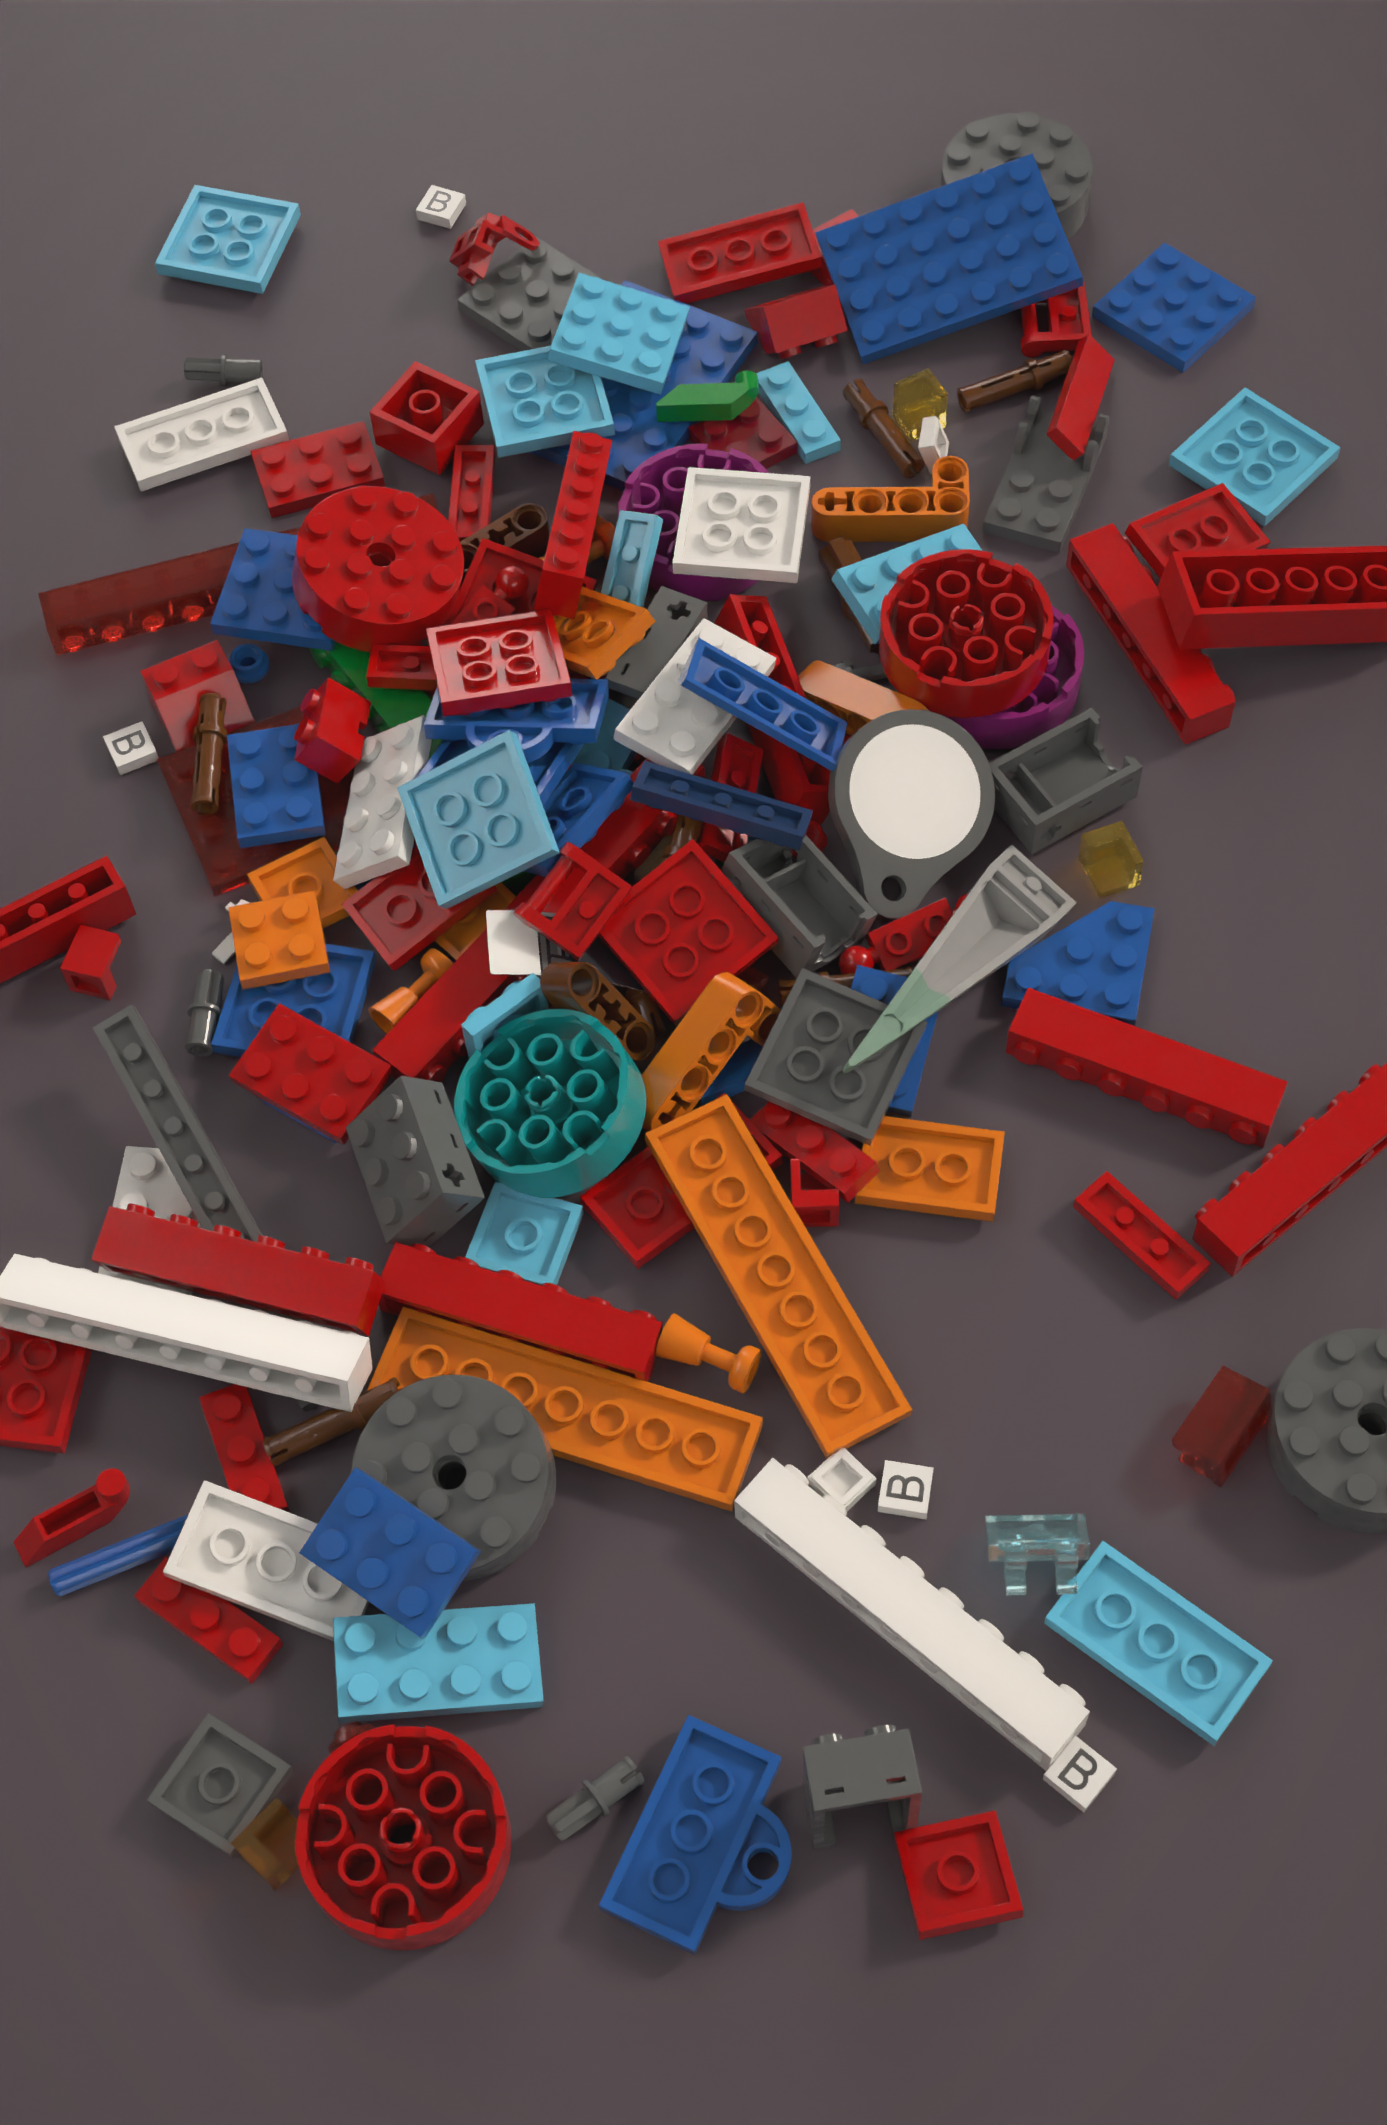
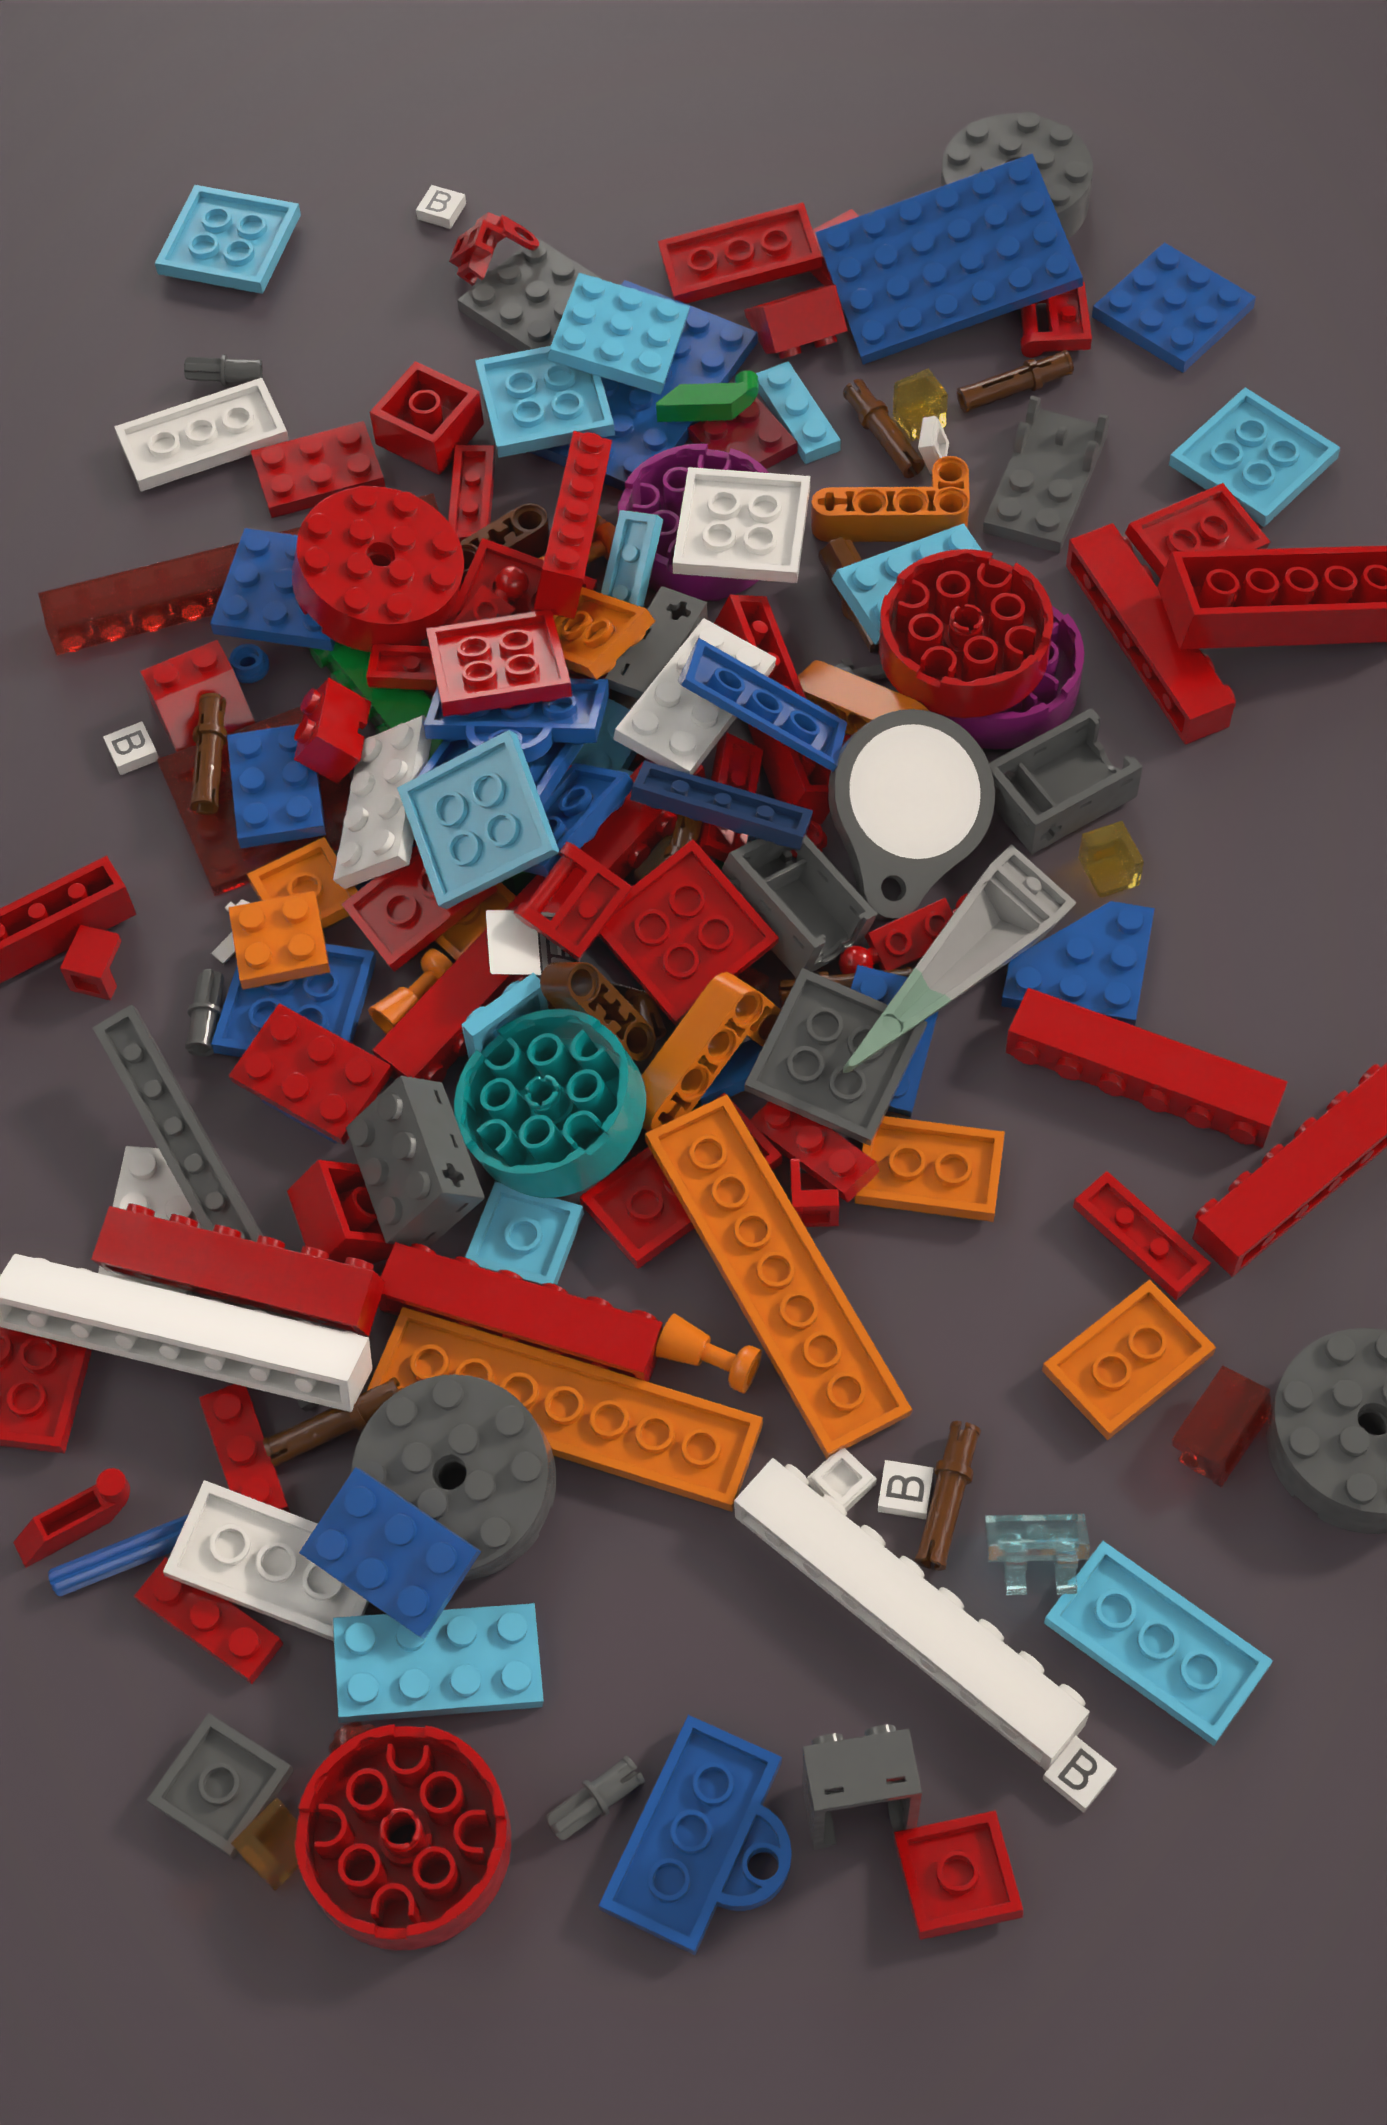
red tile [1046,333,1115,461] -> none
none -> red slope [287,1160,394,1264]
none -> reddish brown pin [915,1421,981,1571]
none -> orange plate [1042,1279,1216,1440]

